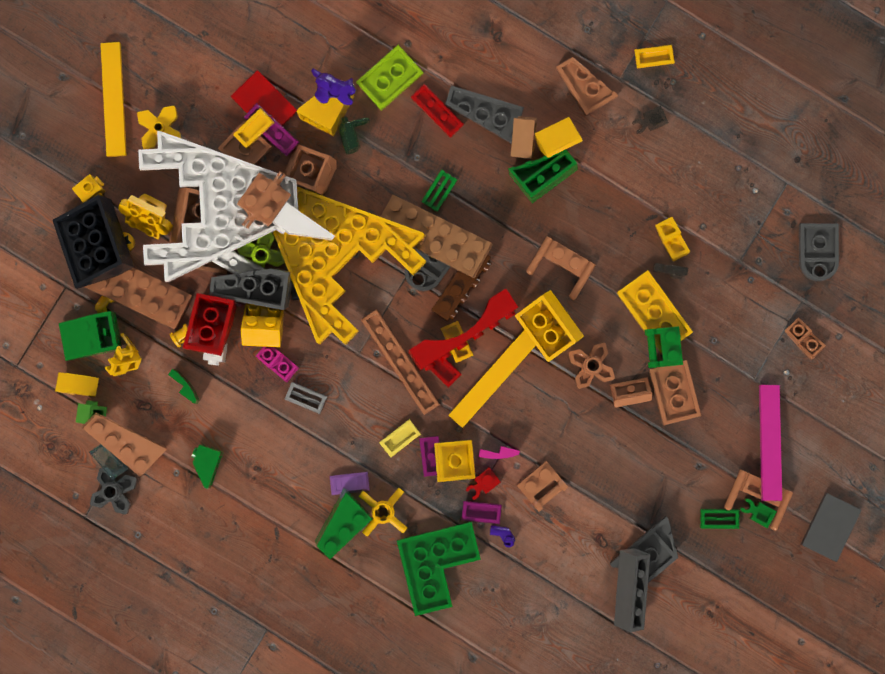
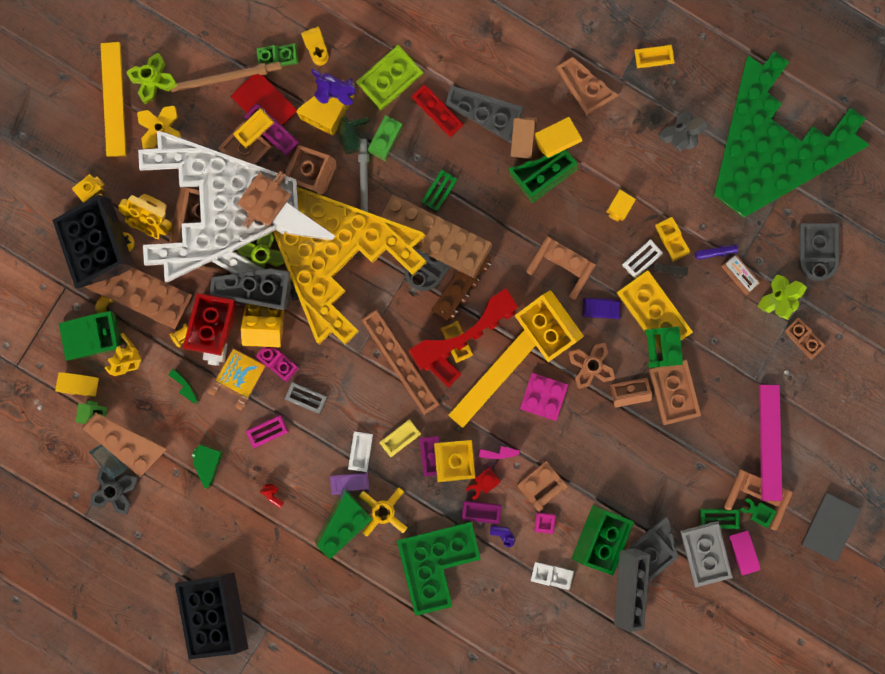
none -> lime plant [127,53,177,104]
none -> medium nougat bar [171,62,282,92]
none -> black slope [175,572,249,660]
none -> flag [207,348,267,411]
none -> dark pink tile [245,415,288,449]
none -> bright green slope [256,44,299,66]
none -> red plate [260,484,284,509]
none -> yellow piece [301,26,329,66]
none -> white tile [348,431,373,472]
none -> light grey bar [358,139,369,253]
none -> bright green brick [368,115,403,161]
none -> dark pink plate [520,373,568,421]
none -> white slope [531,562,574,590]
none -> dark pink tile [534,512,556,534]
none -> green slope [571,505,634,576]
none -> dark purple tile [582,298,622,319]
none -> yellow brick [606,190,636,222]
none -> white tile [622,239,663,279]
none -> dark grey plant [658,110,708,151]
none -> light grey tile [680,521,733,588]
none -> dark purple piece [695,244,738,260]
none -> green wing [713,51,869,218]
none -> slope [721,254,761,295]
none -> dark pink slope [729,530,761,576]
none -> lime plant [758,275,807,320]

